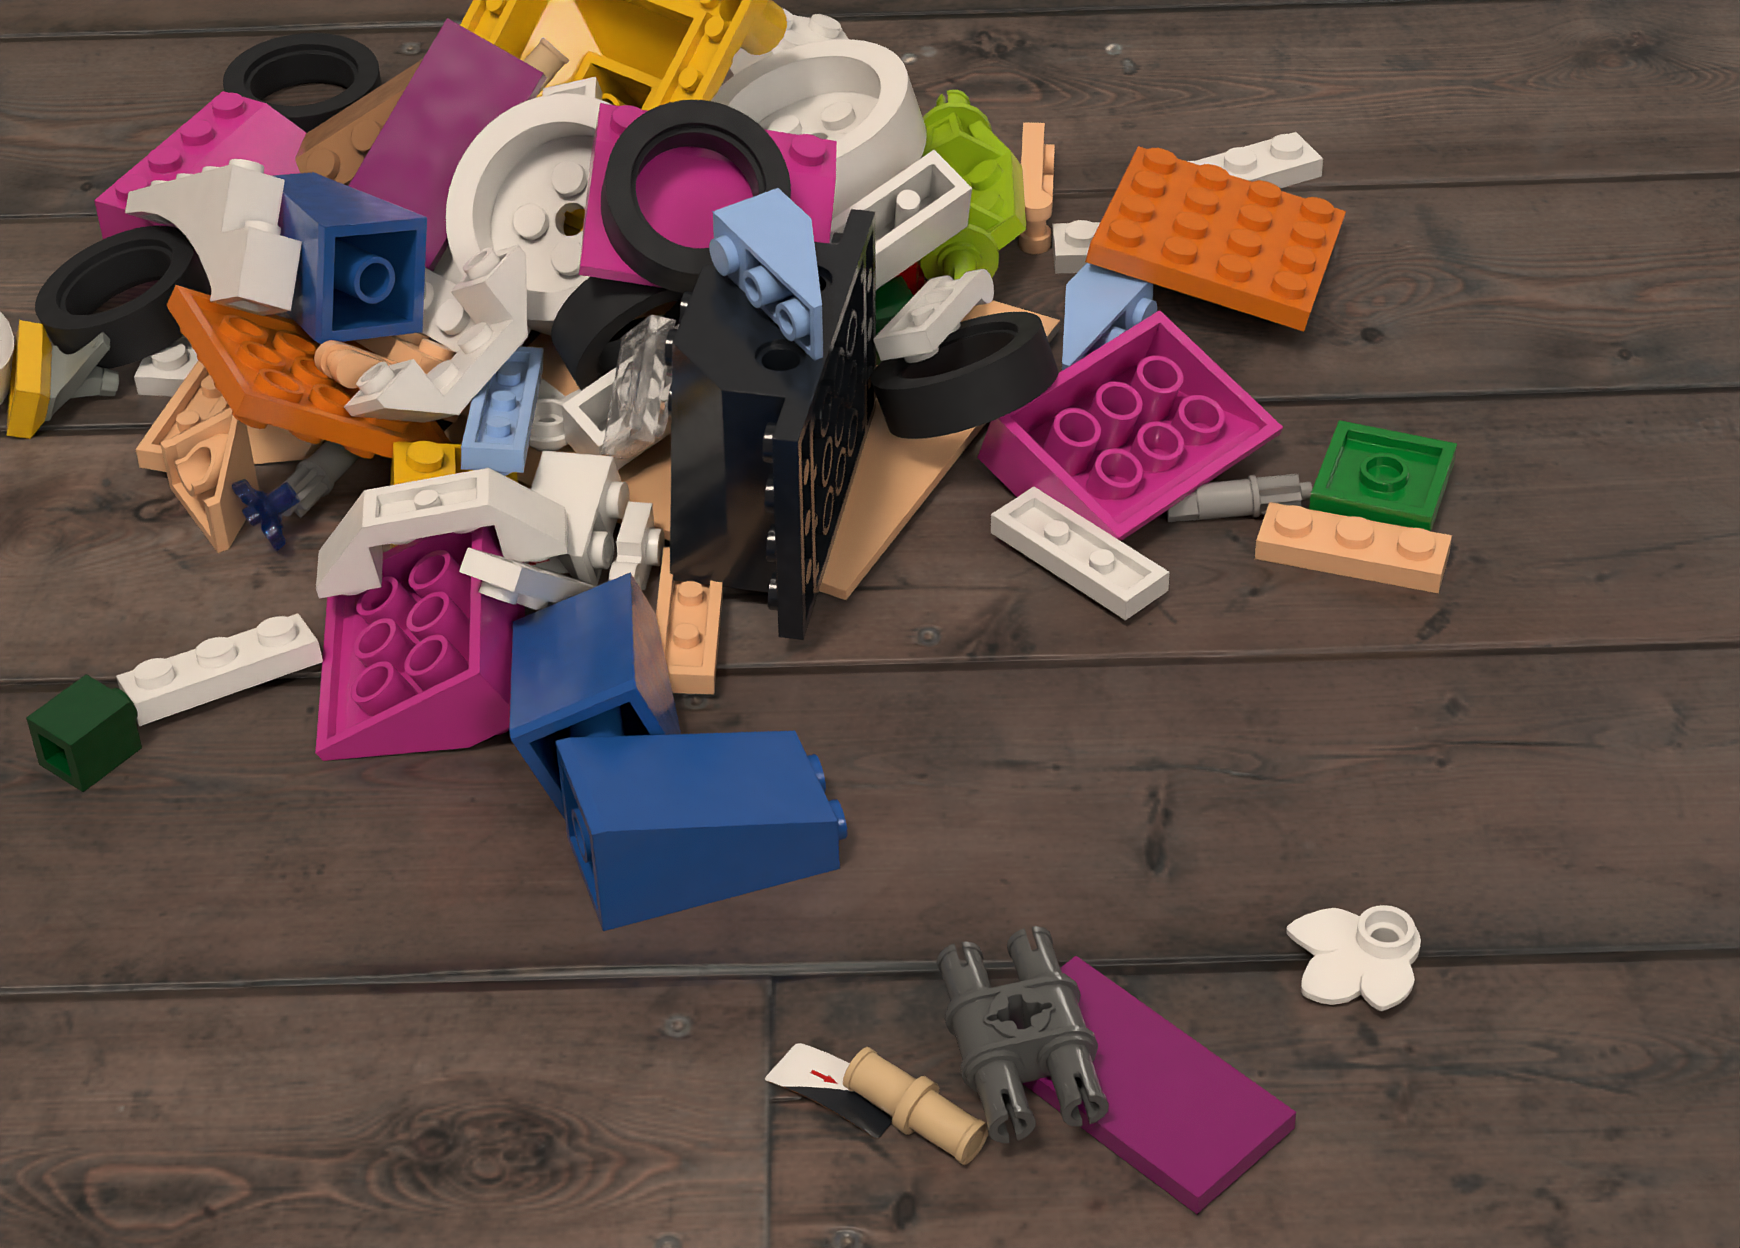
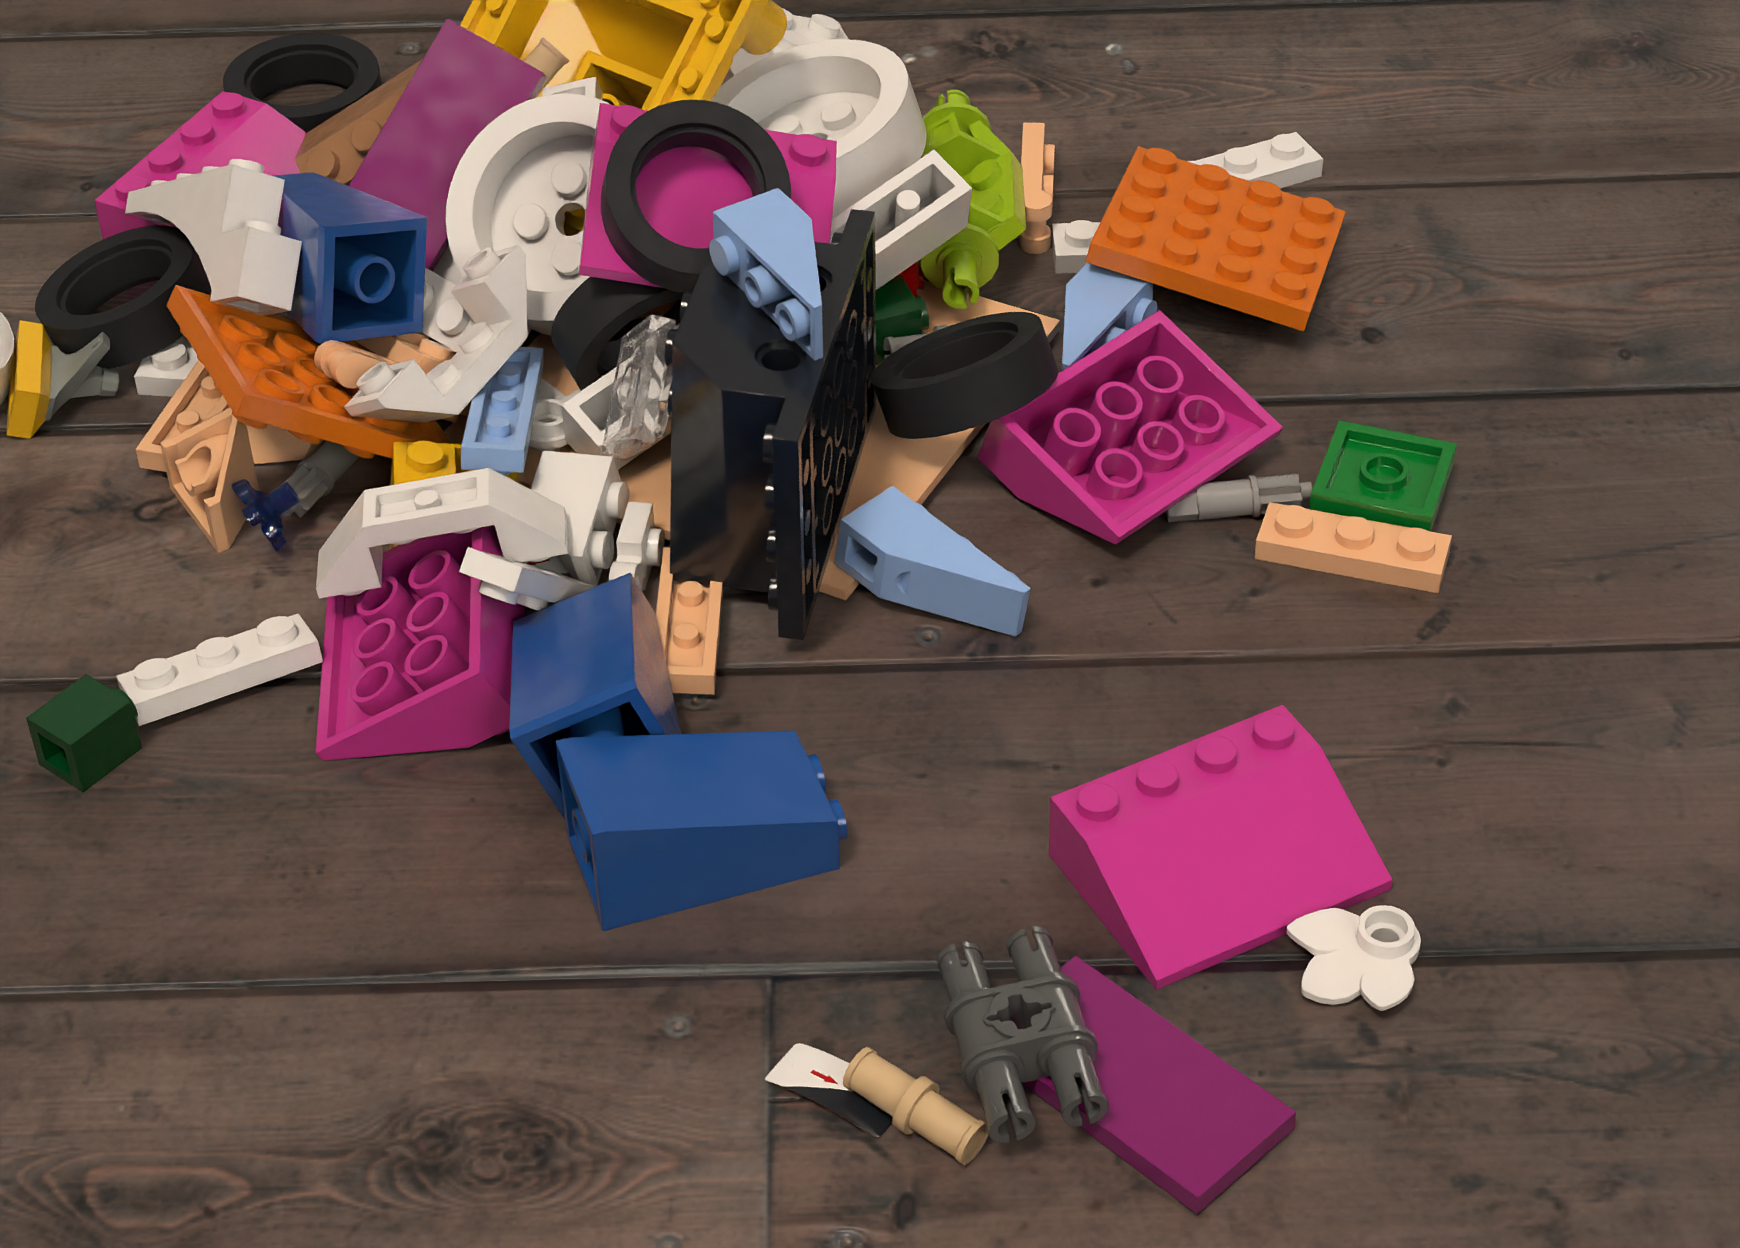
white plate [873,269,994,363] -> none
white plate [991,487,1169,620] -> none
none -> light blue slope [834,486,1031,637]
none -> dark pink slope [1049,705,1393,990]

